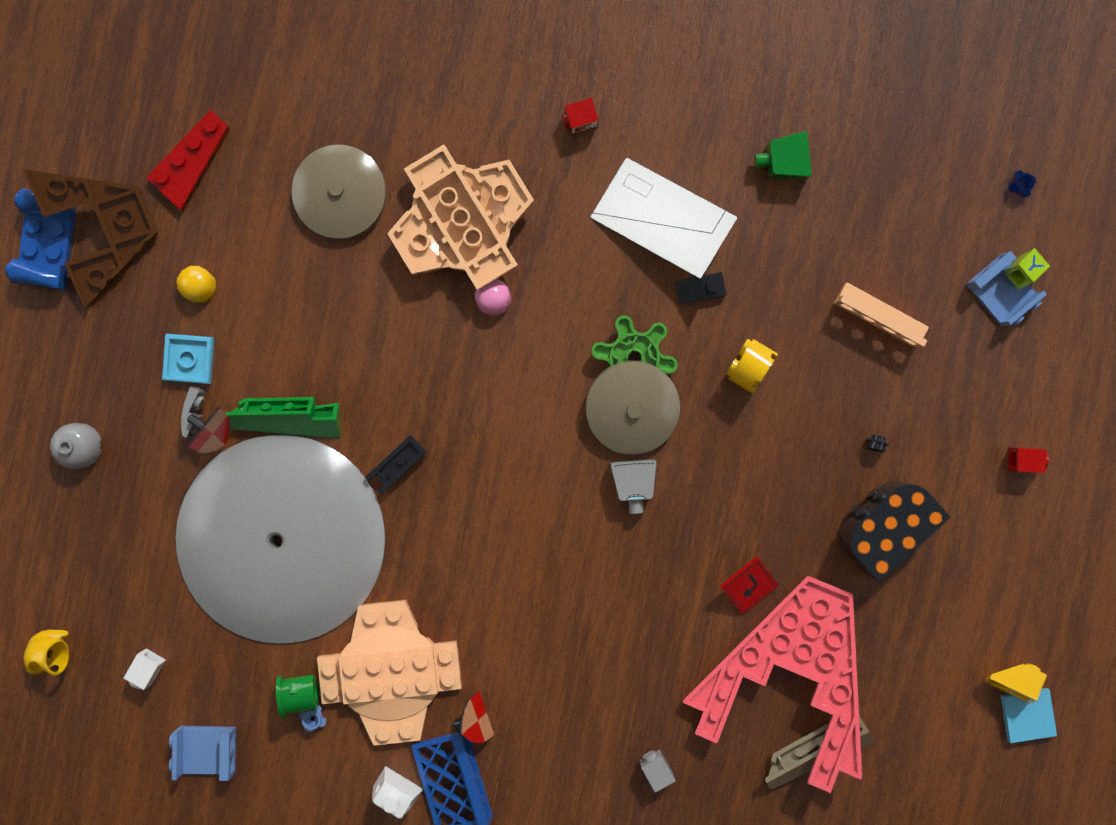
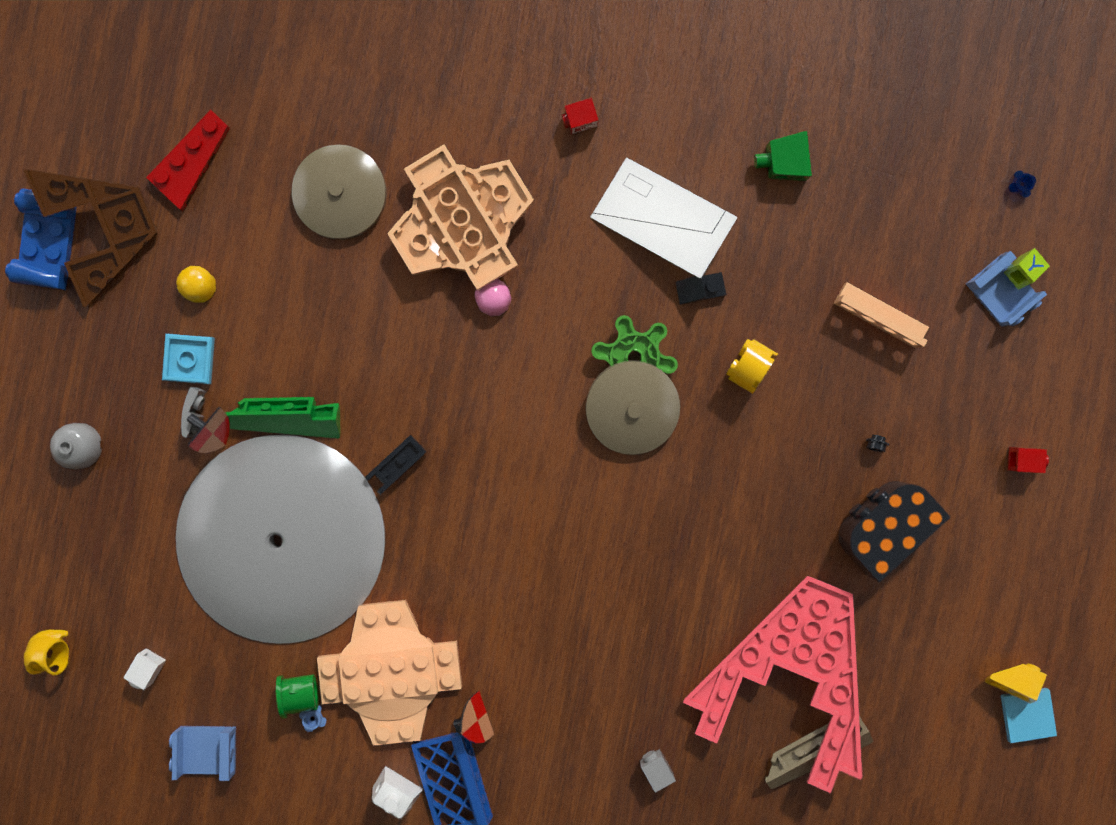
light grey torso [610,459,656,514] -> none
red piece [720,556,779,614] -> none

